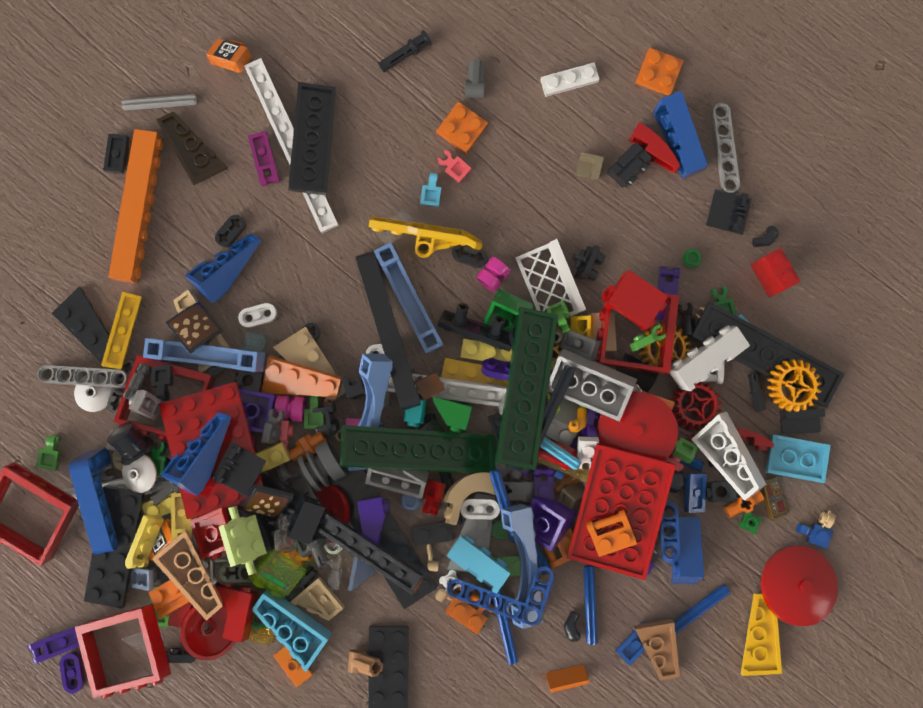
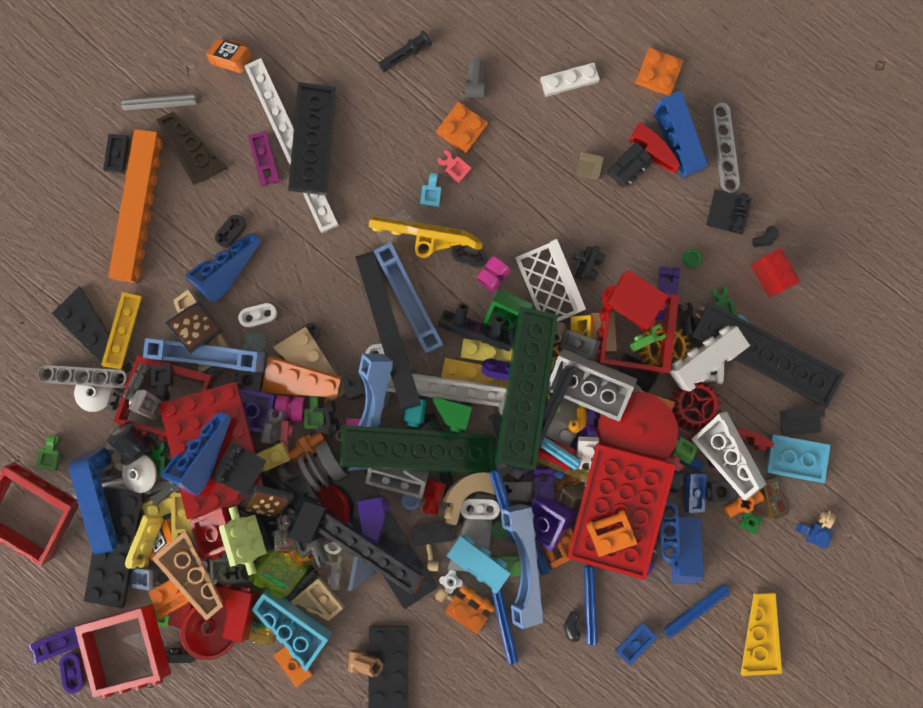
reddish brown panel [415,372,445,400] -> none
blue beam [447,567,555,626] -> none
bright green plate [546,300,571,333] -> none
orange slope [546,664,589,692] -> none
medium nougat wing [634,619,680,680] -> none
black axle [747,373,766,412] -> none
red dish [761,546,838,626] -> none
light orange gear [767,359,822,412] -> none

